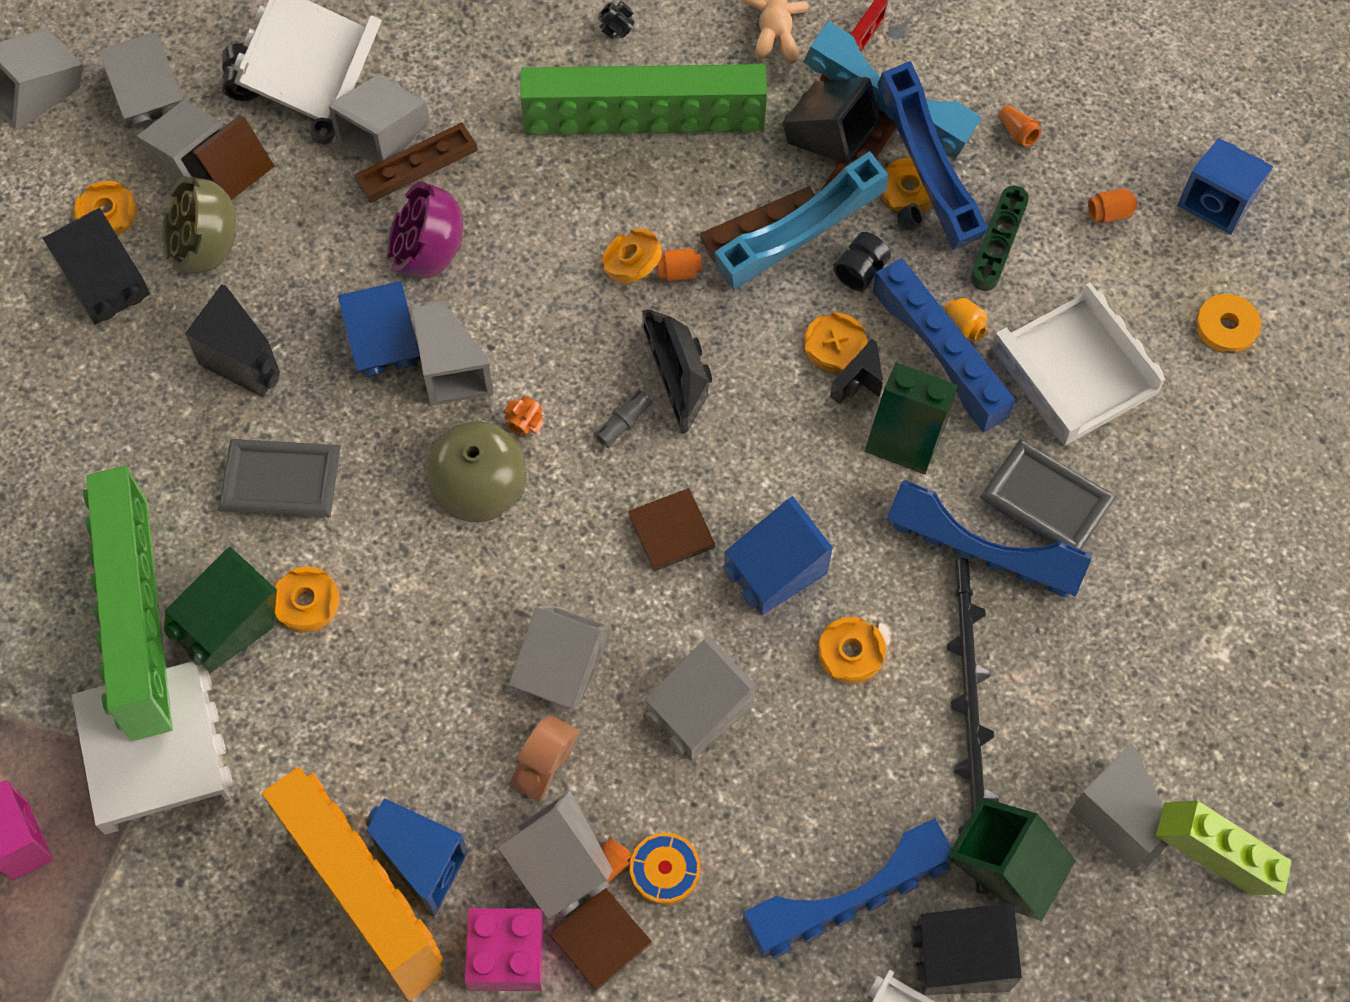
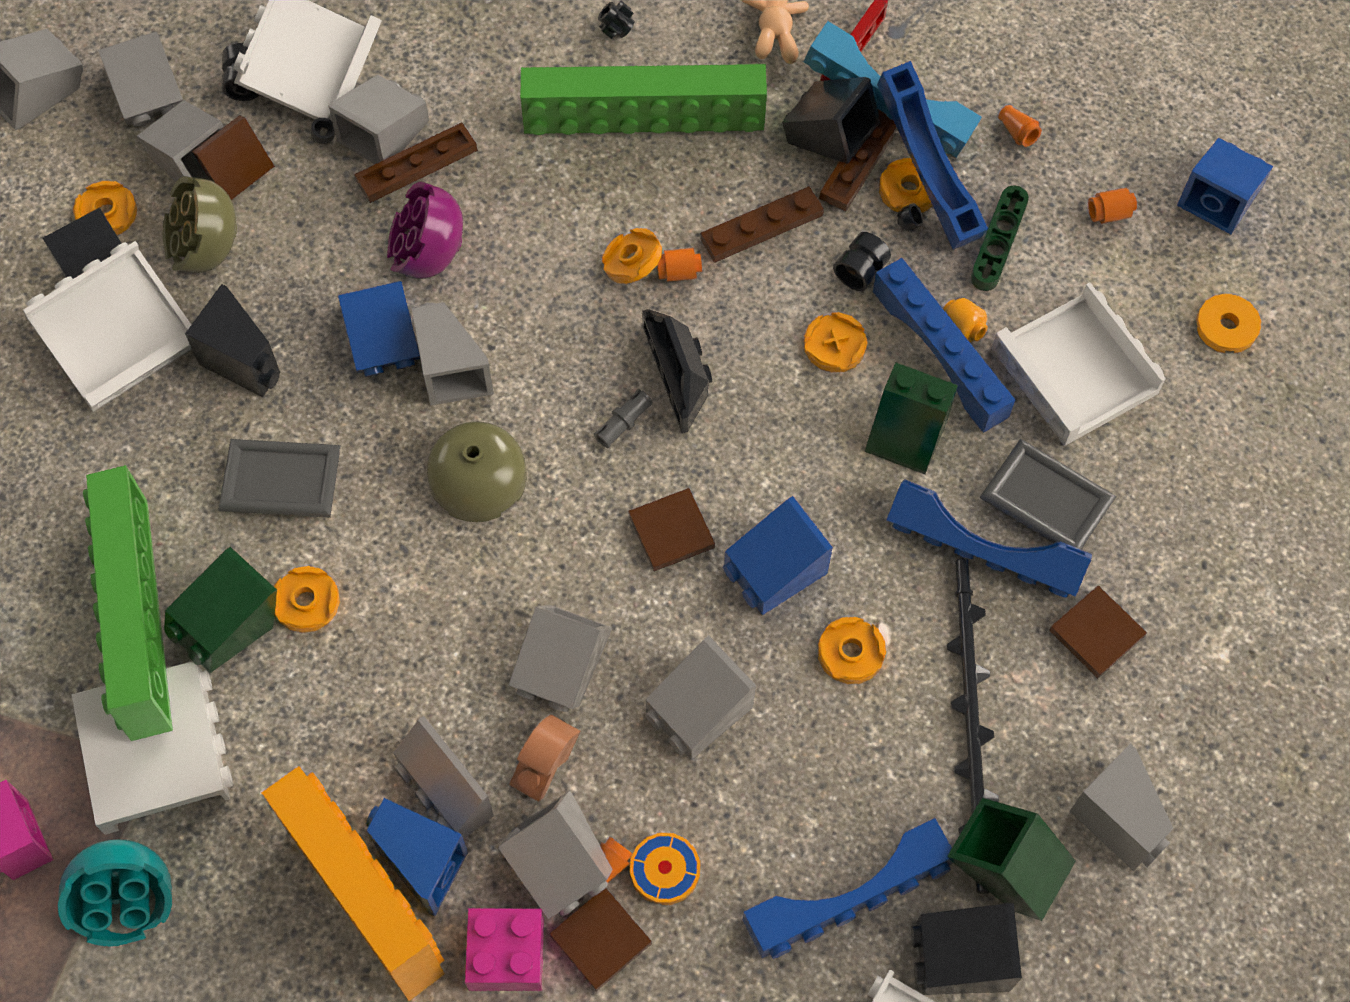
orange gear [503,396,544,437] -> none
dark azure arch [715,151,888,290] -> none
black slope [830,339,883,404] -> none
lime brick [1156,801,1292,895] -> none
none -> white panel [23,241,192,412]
none -> teal cylinder [58,839,172,946]
none -> light grey slope [393,716,494,839]
none -> reddish brown tile [1049,585,1147,679]

